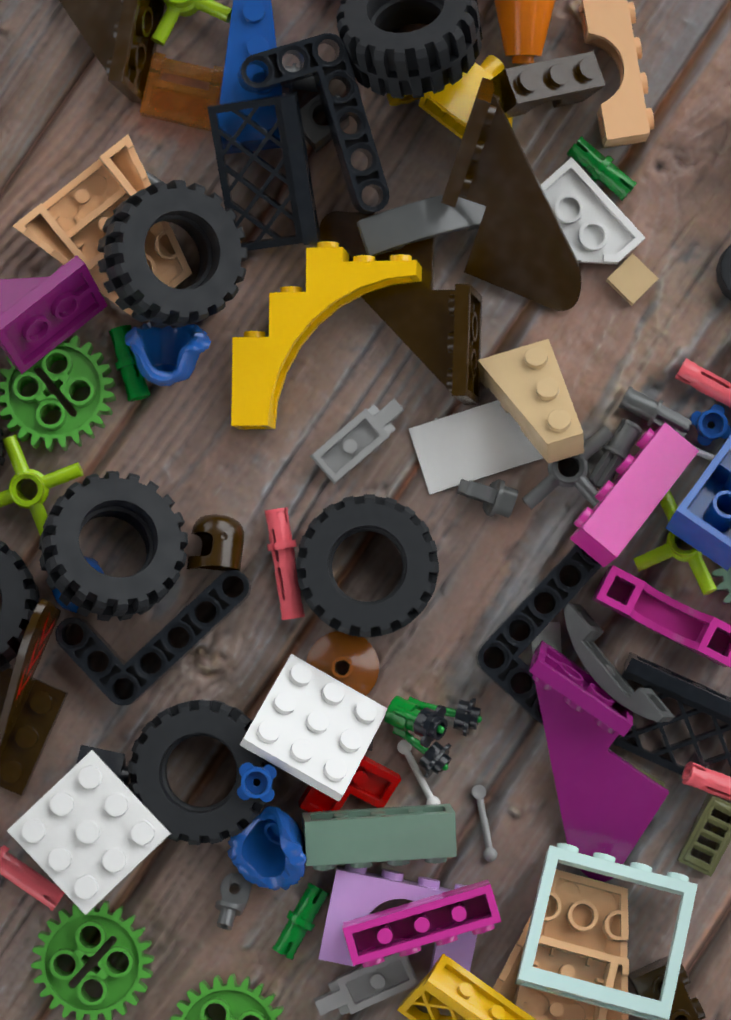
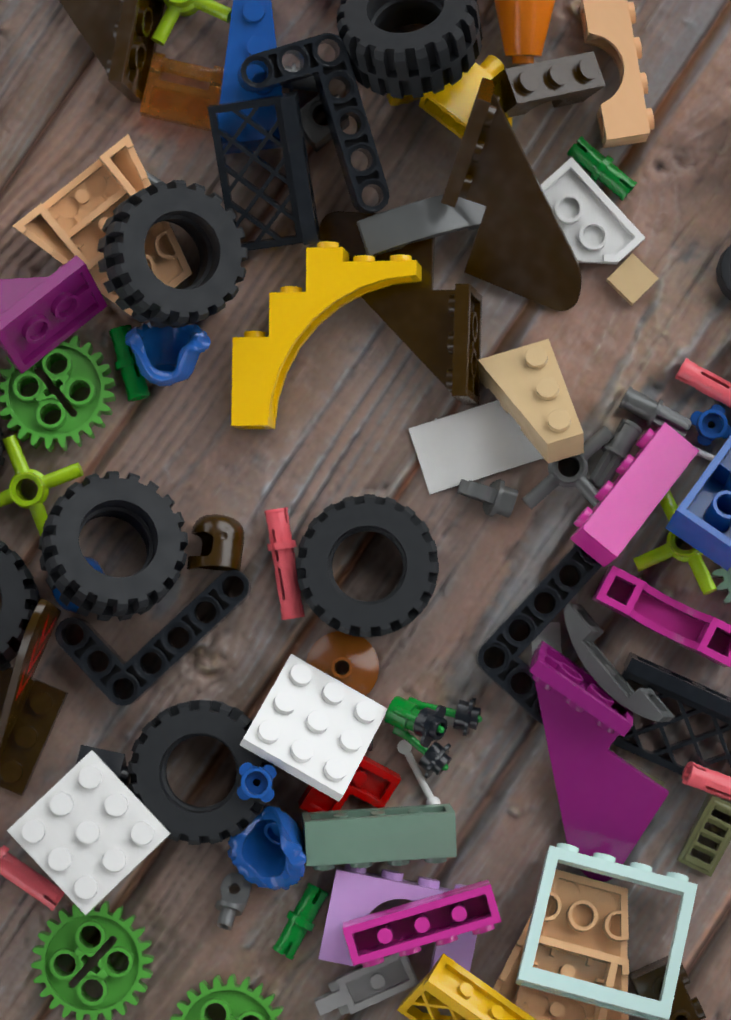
light grey hinge [310,398,404,485] -> none
light grey hinge [471,785,498,862] -> none

